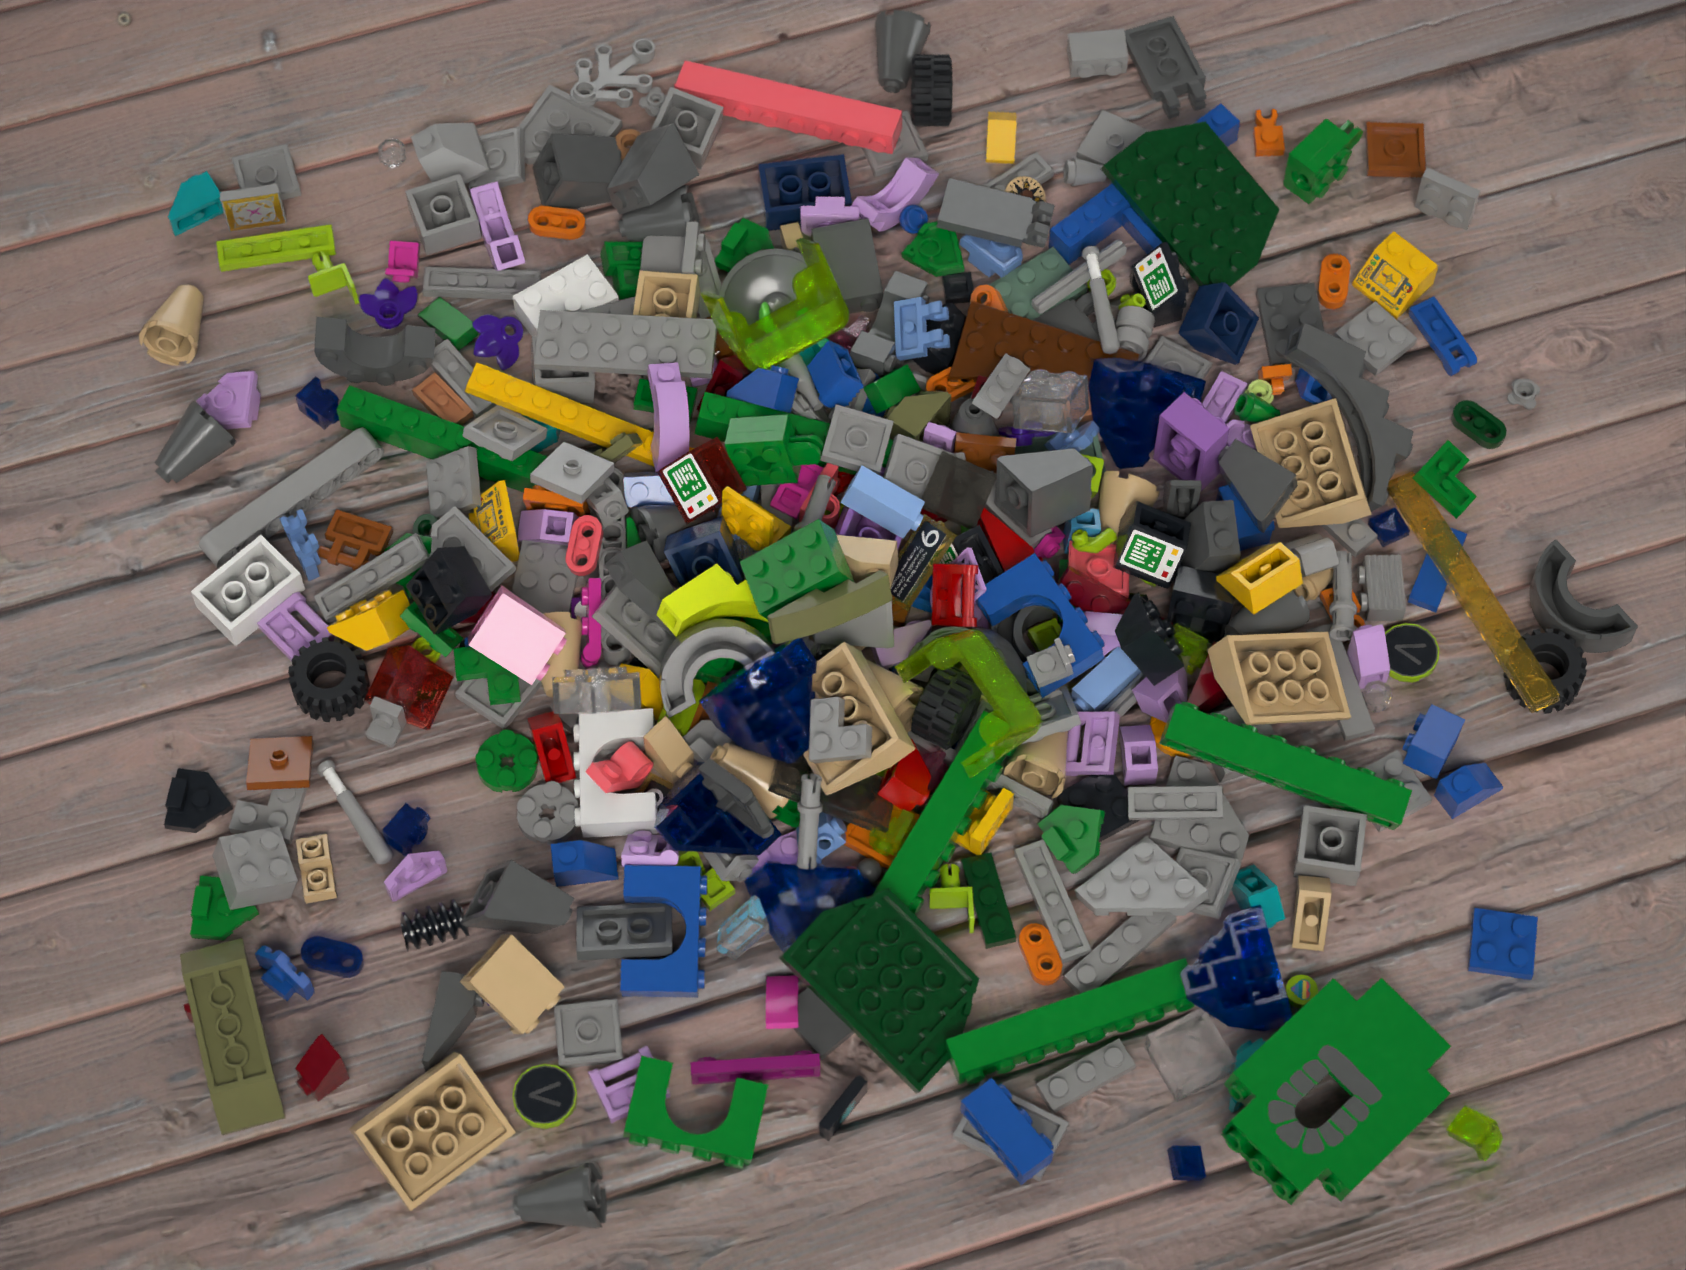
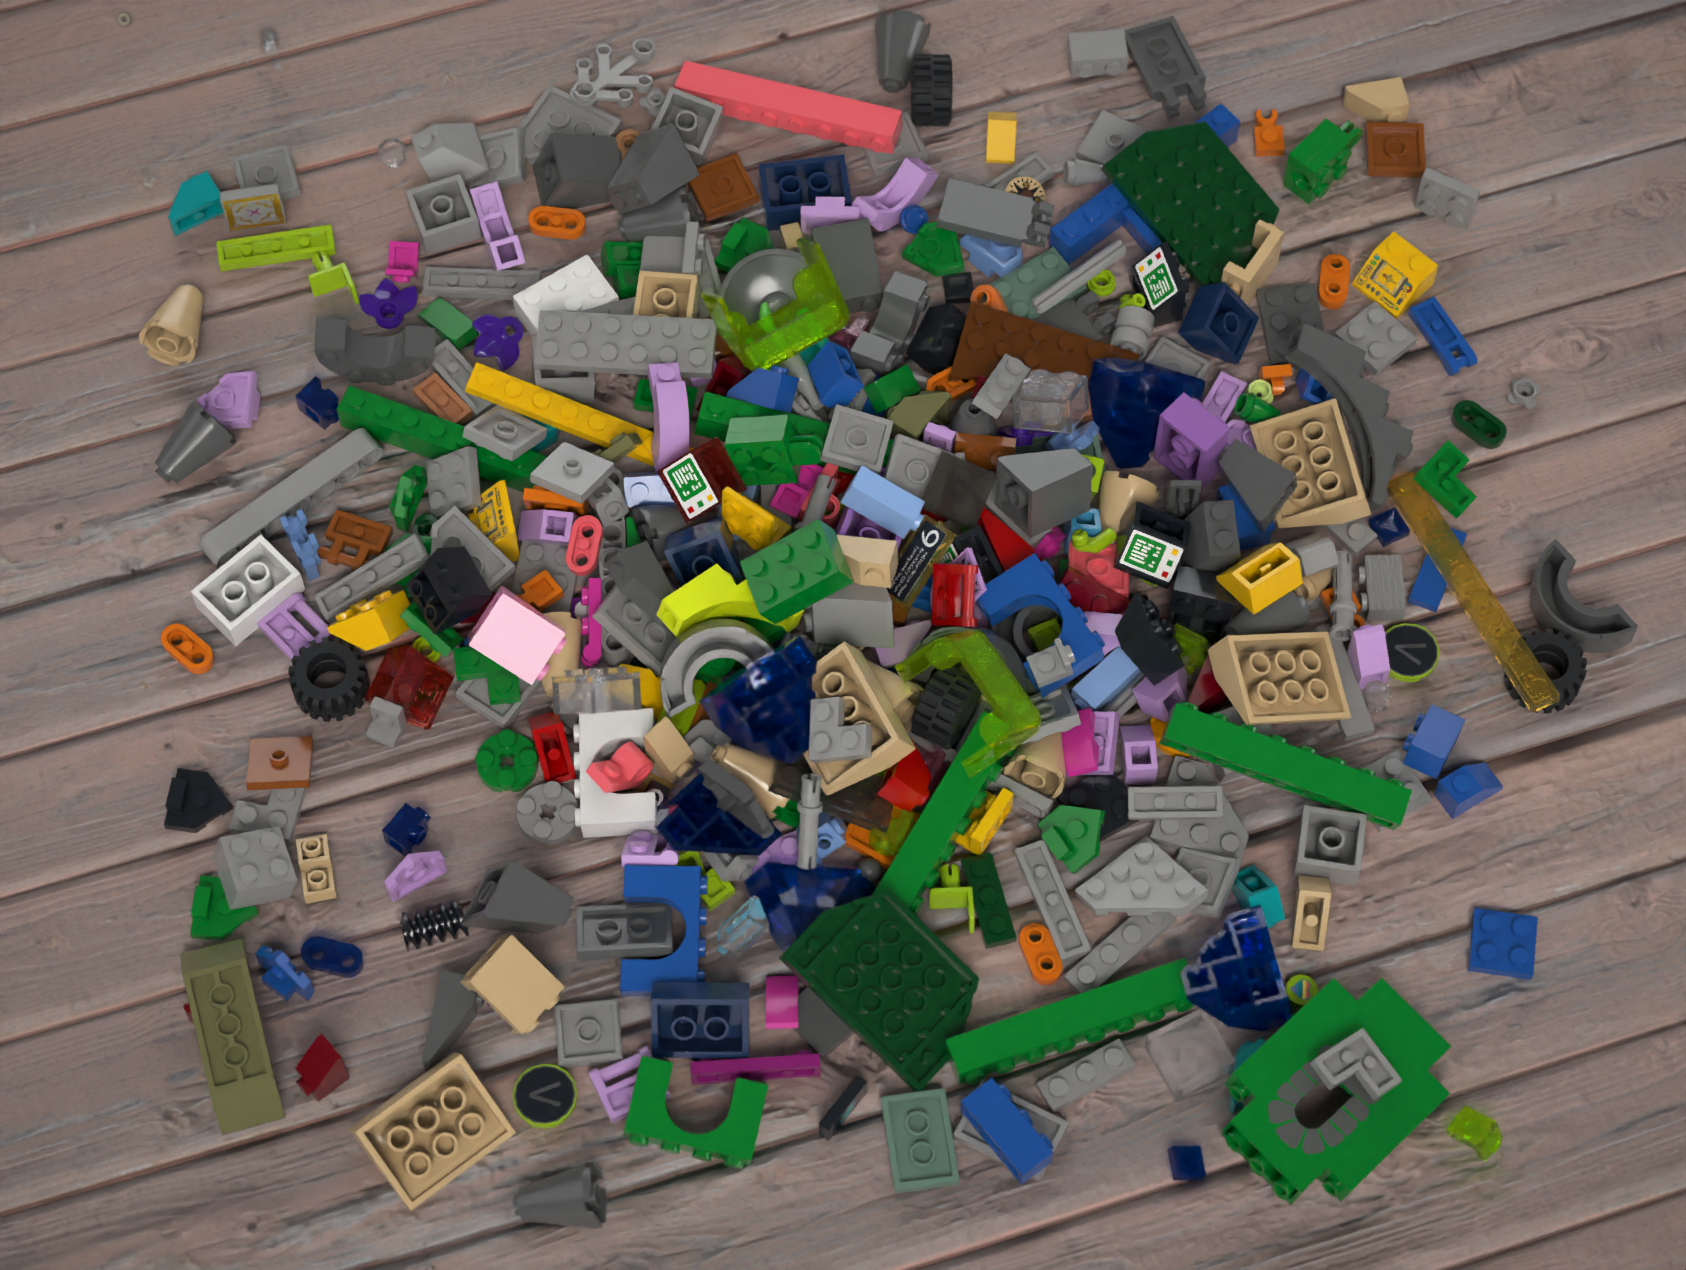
light grey piece [317,760,393,864] -> none
blue slope [551,840,619,887] -> none
olive slope [767,570,893,644] -> none
medium blue plate [894,297,950,361] -> none
light grey piece [1082,246,1120,354] -> none
none -> orange plate [161,623,215,674]
none -> green plate [389,465,428,532]
none -> orange plate [516,569,564,612]
none -> dark blue brick [651,982,750,1058]
none -> dark orange plate [687,153,760,222]
none -> sand green plate [881,1088,960,1194]
none -> dark pink slope [1062,708,1099,777]
none -> tan panel [1221,220,1284,306]
none -> light grey plate [1310,1028,1402,1101]
none -> tan slope [1343,77,1410,123]

